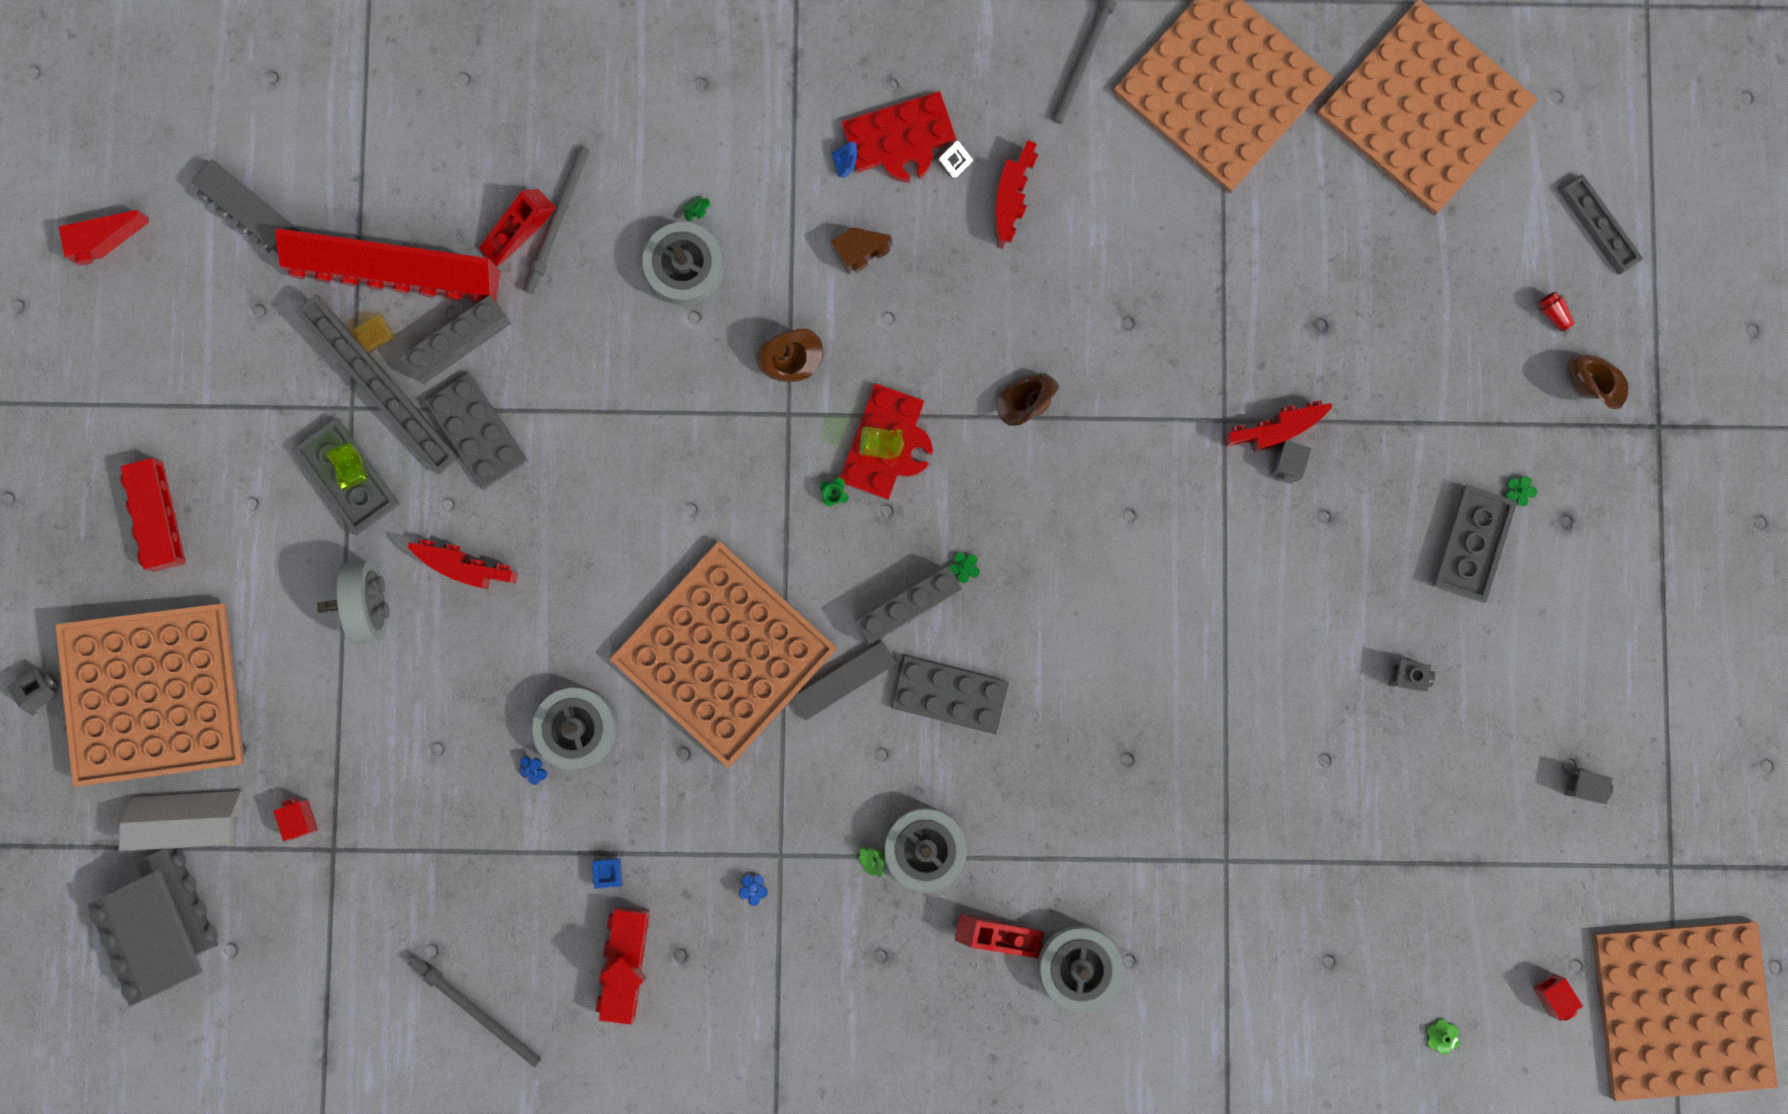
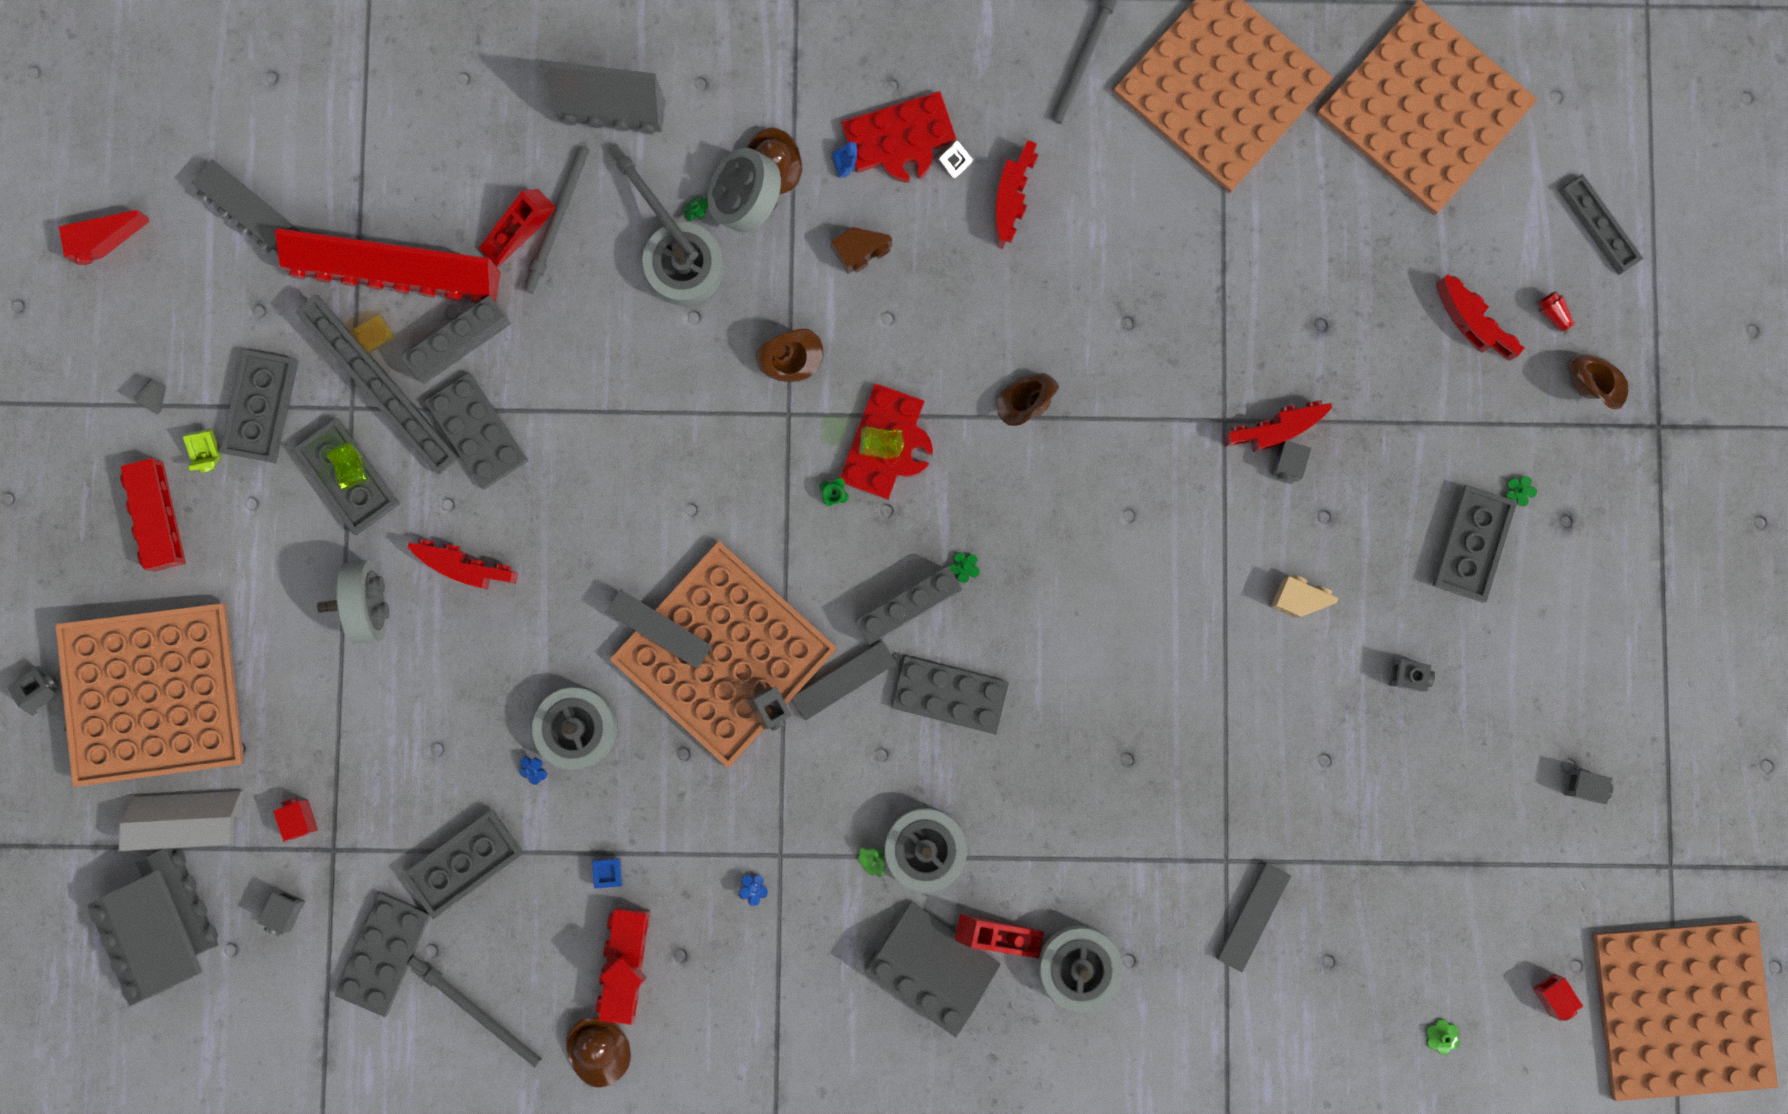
none -> dark grey slope [134,379,166,415]
none -> lime bracket [183,428,222,473]
none -> dark grey plate [220,349,299,464]
none -> dark grey brick [257,890,305,936]
none -> dark grey plate [335,892,430,1017]
none -> dark grey plate [402,810,524,919]
none -> dark grey slope [547,61,666,134]
none -> reddish brown hat [566,1017,631,1088]
none -> dark grey tile [606,589,713,669]
none -> dark grey bar [608,144,698,260]
none -> light grey wheel [708,148,781,232]
none -> dark grey brick [746,687,792,731]
none -> reddish brown hat [747,127,802,194]
none -> dark grey slope [865,901,1001,1038]
none -> dark grey tile [1216,862,1291,972]
none -> tan slope [1271,575,1338,618]
none -> red slope [1436,274,1525,361]

